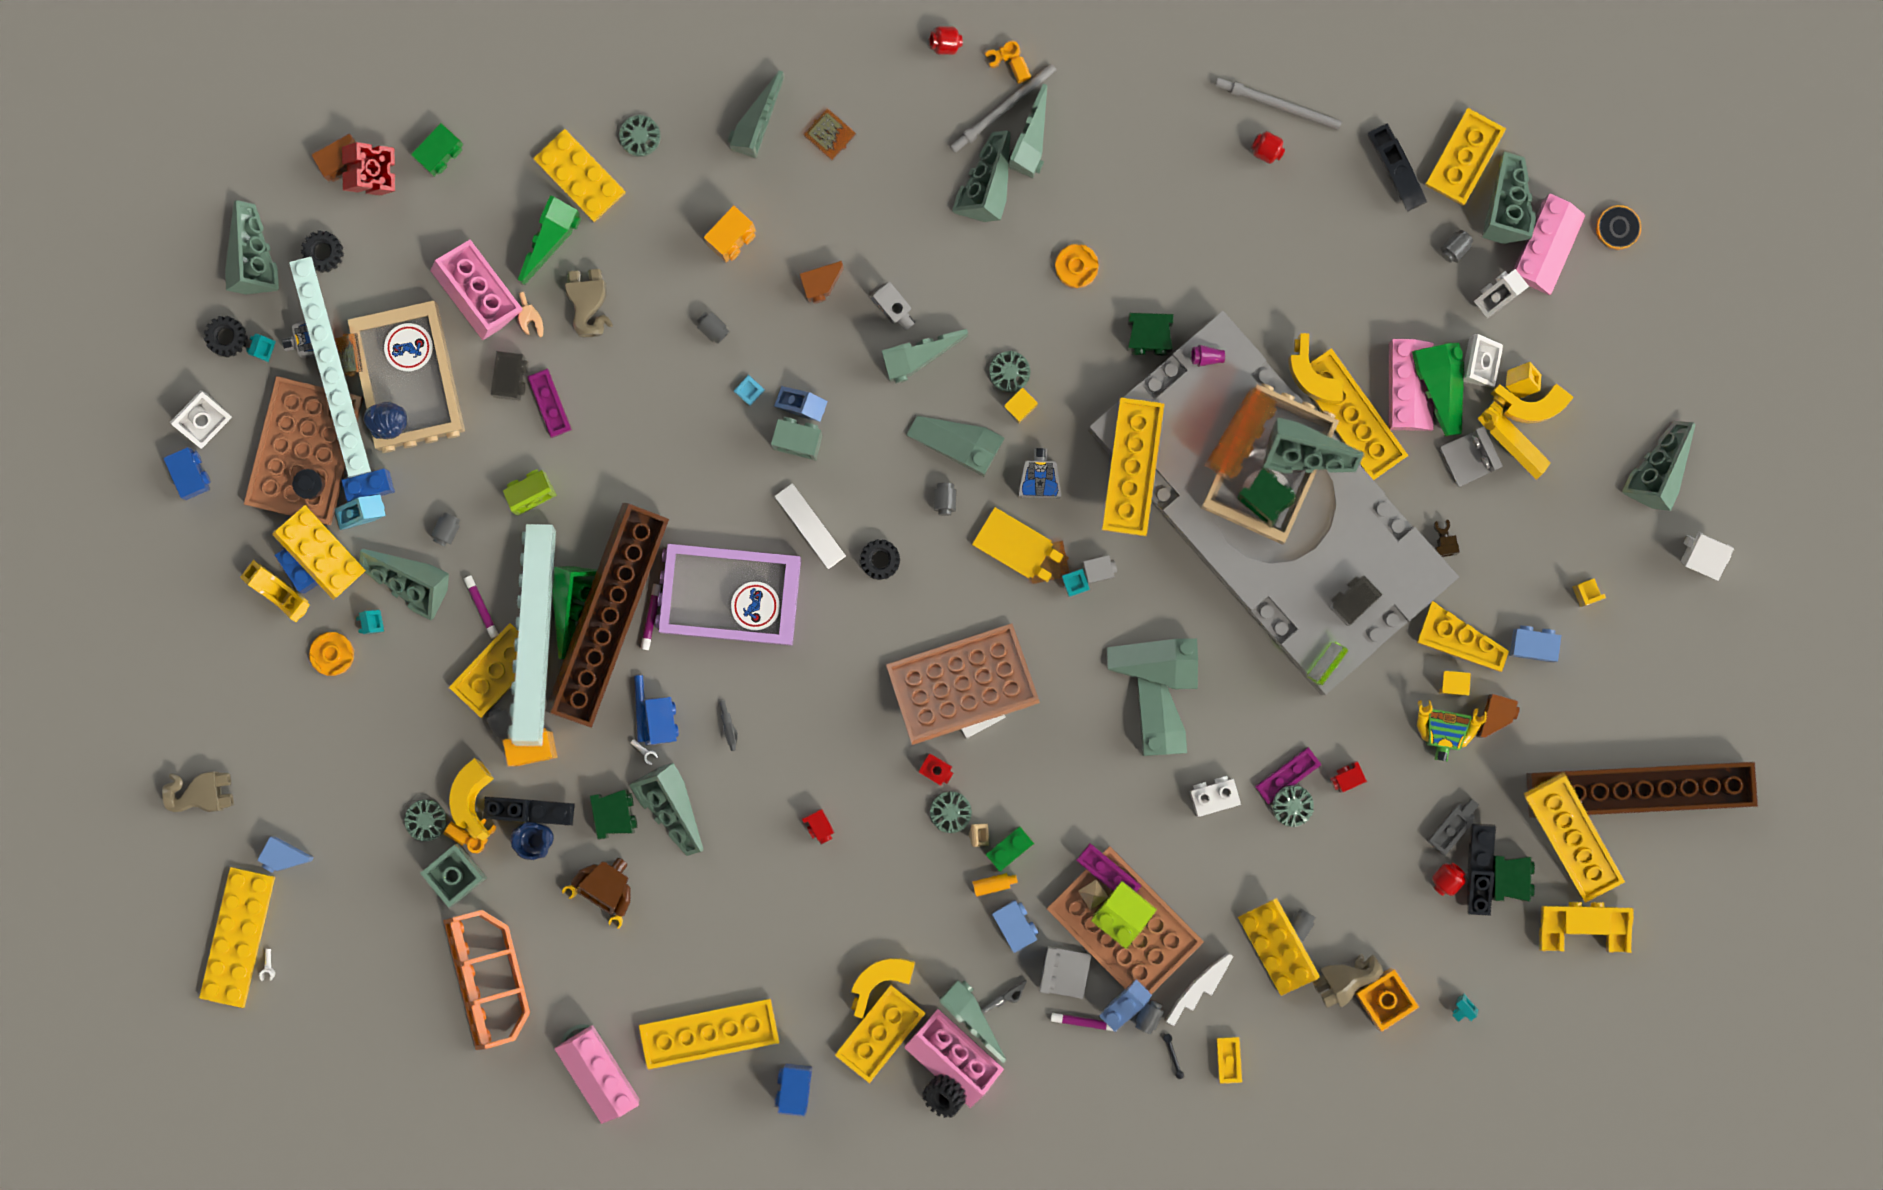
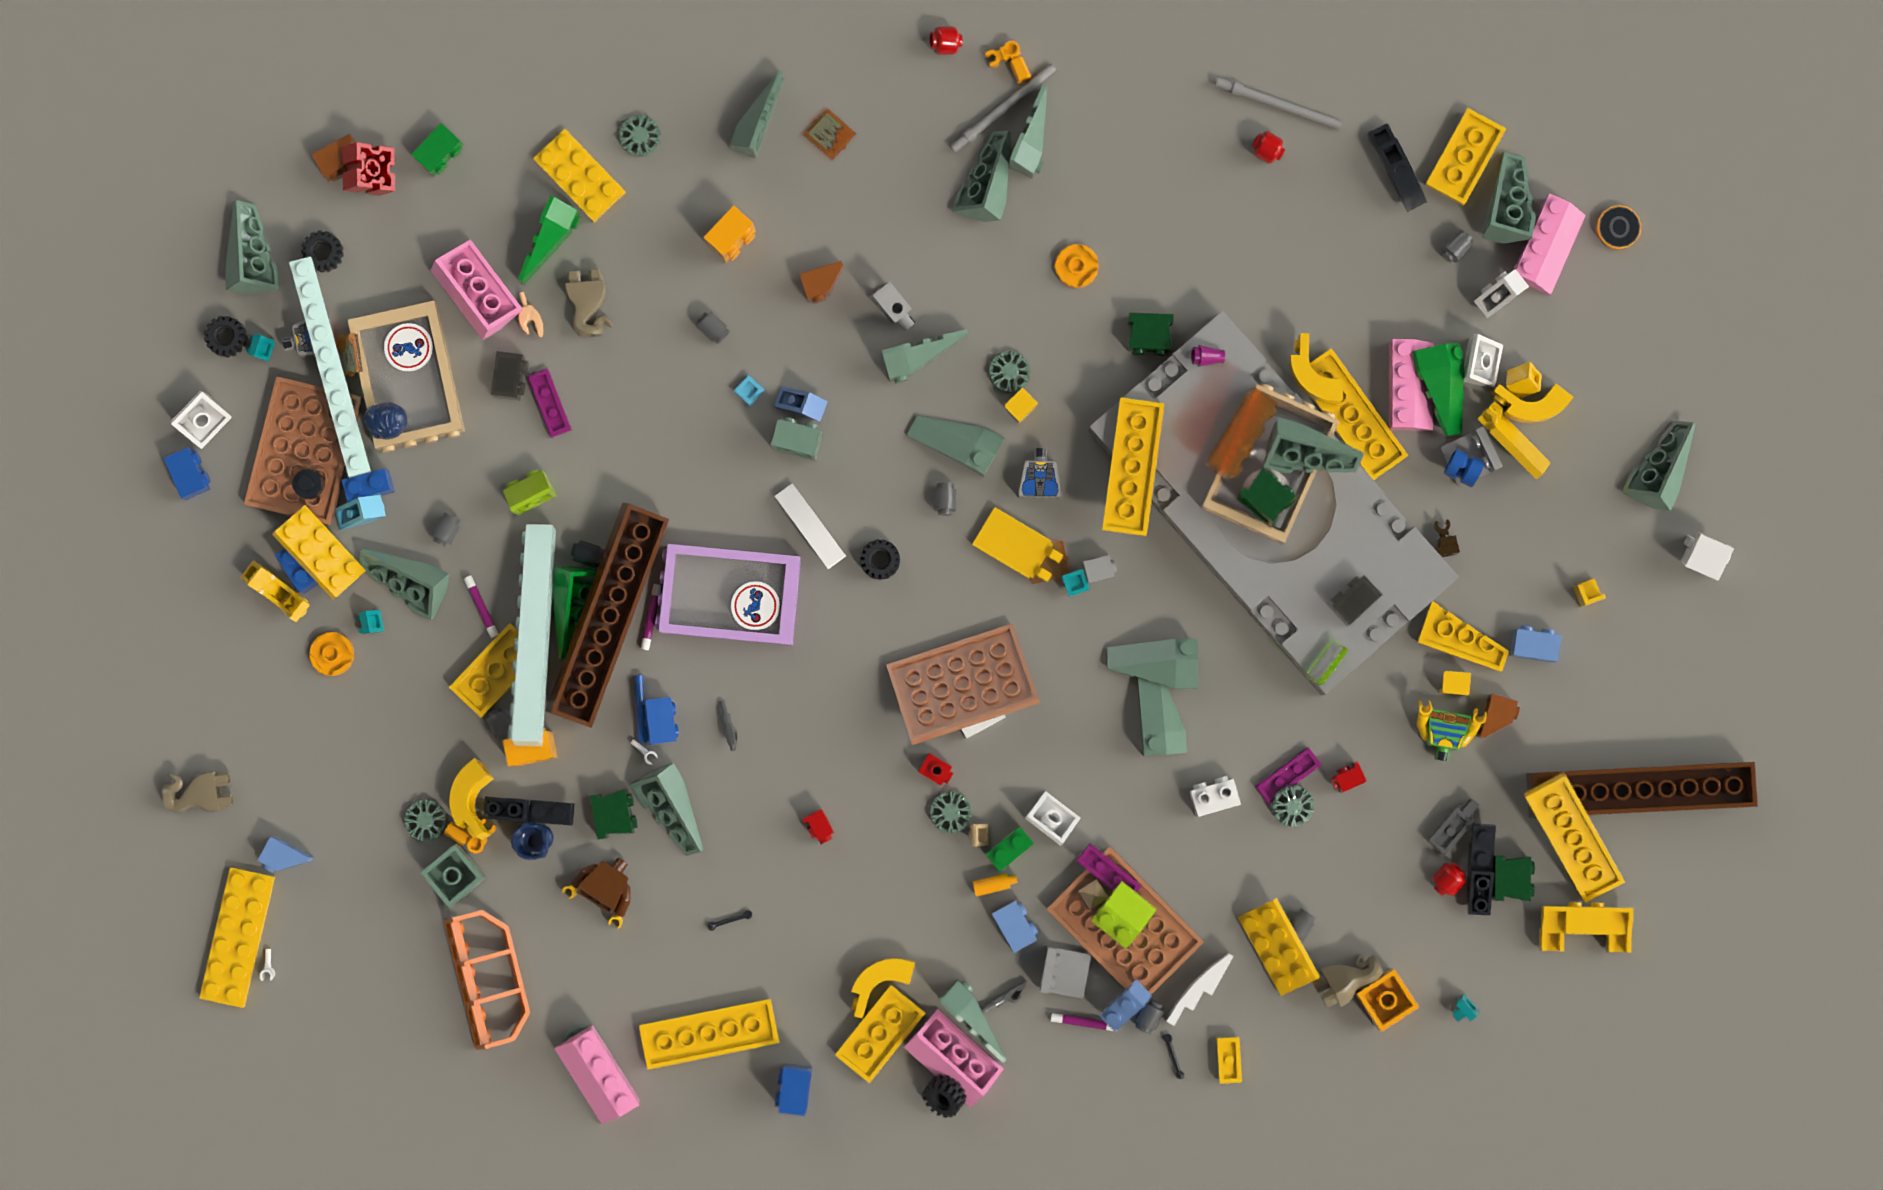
none -> black brick [571,540,605,567]
none -> black hinge [707,910,752,931]
none -> white slope [1025,791,1080,846]
none -> blue wheel [1443,448,1485,488]

